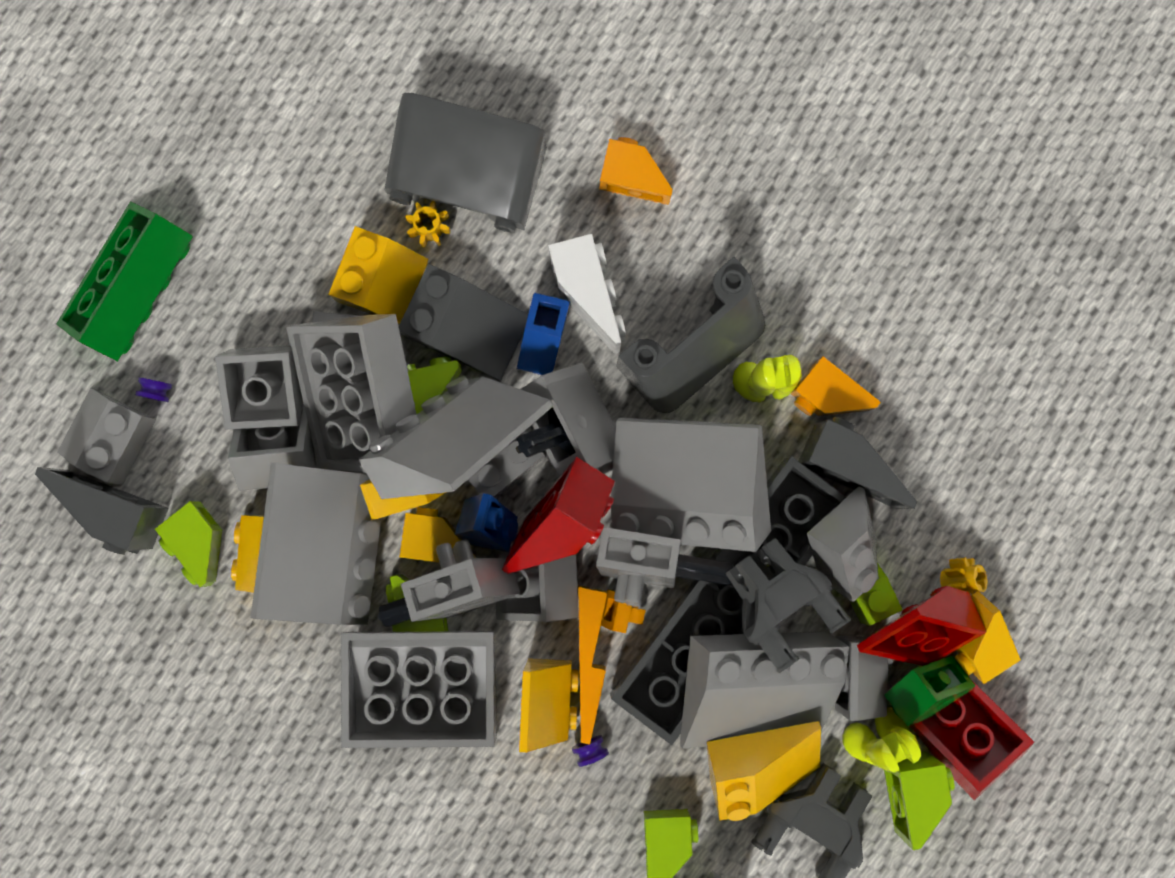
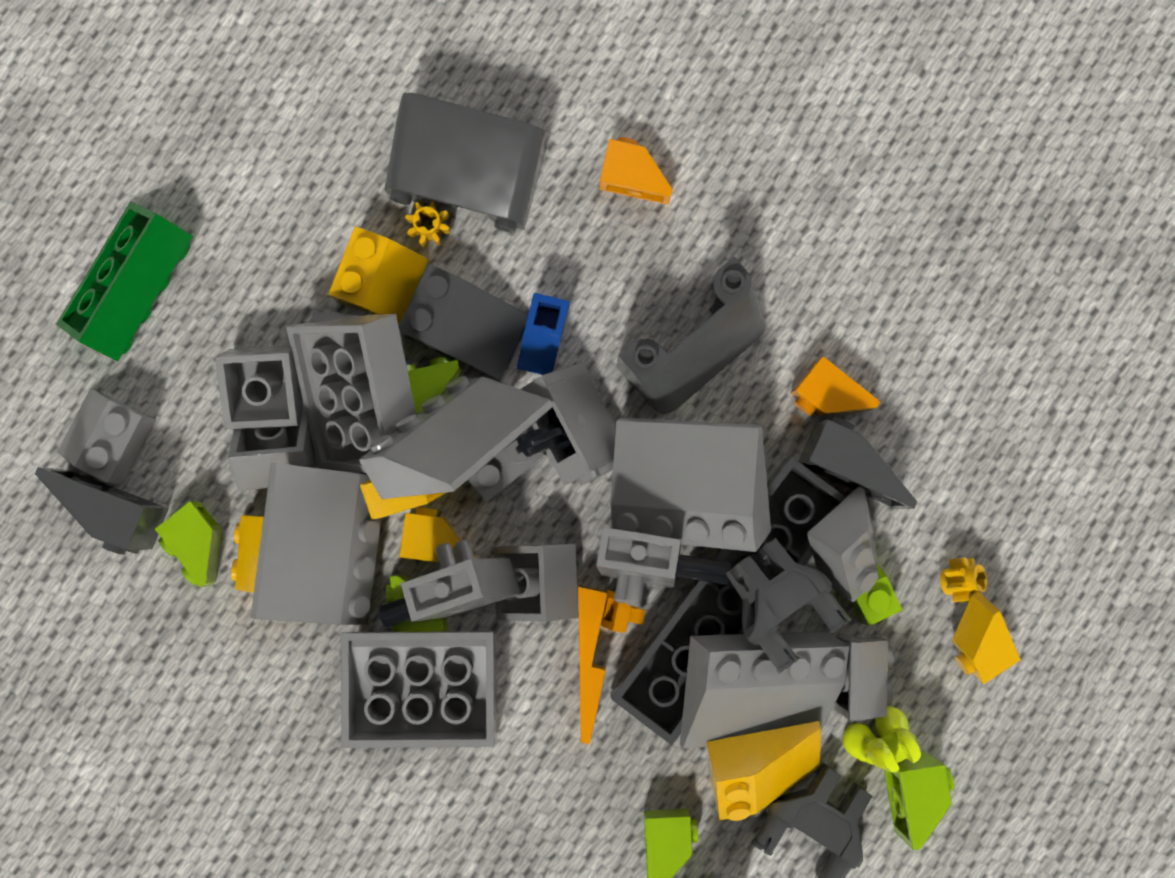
dark purple bush [135,377,172,402] -> none
blue slope [455,493,518,552] -> none
red slope [501,457,615,574] -> none
yellow slope [519,658,579,753] -> none
white slope [548,234,626,353] -> none
dark purple bush [572,735,609,767] -> none
neon yellow piece [733,355,802,403] -> none
red slope [857,586,987,666] -> none
green slope [885,656,976,727] -> none
red slope [910,681,1034,801] -> none

